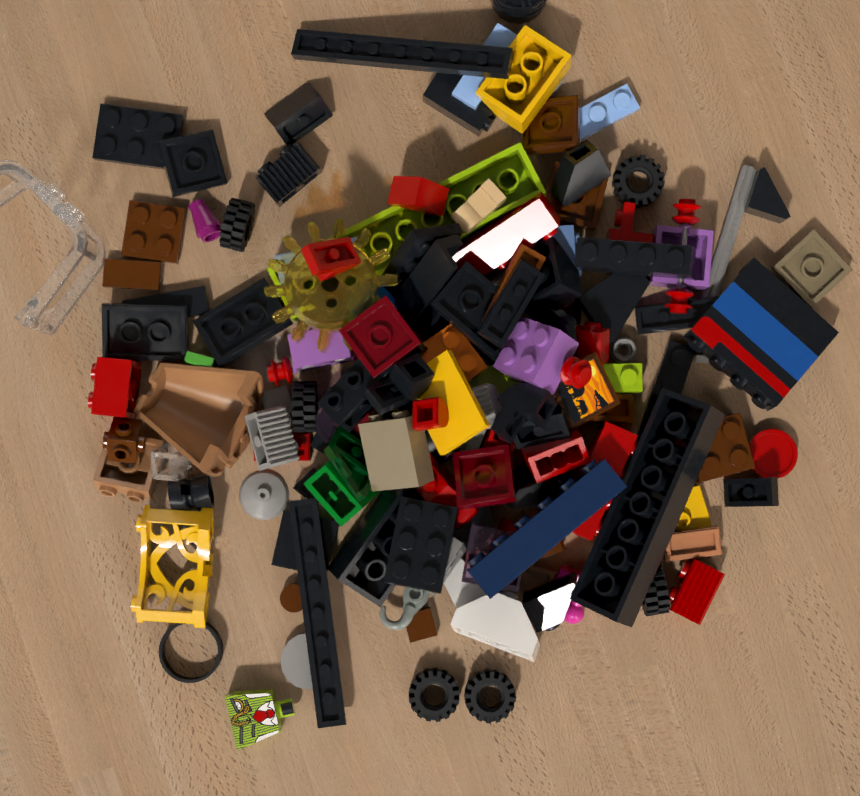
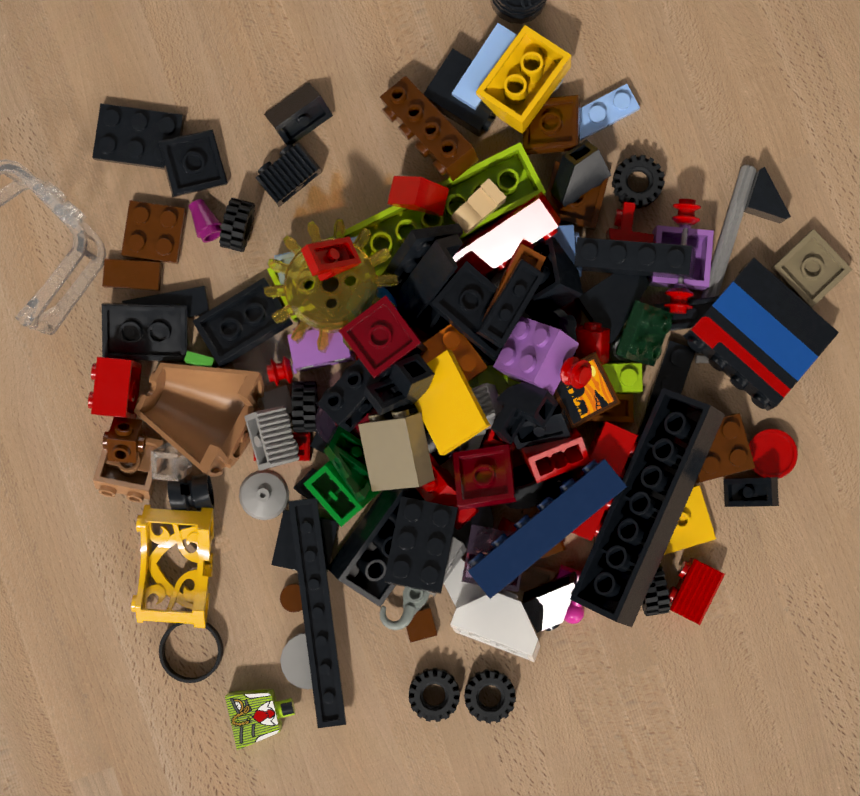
black plate [291,29,514,79] -> none
red brick [412,397,449,431] -> none
nougat tile [664,525,722,562] -> none
none -> reddish brown brick [380,76,479,181]
none -> clear green plate [615,300,674,367]

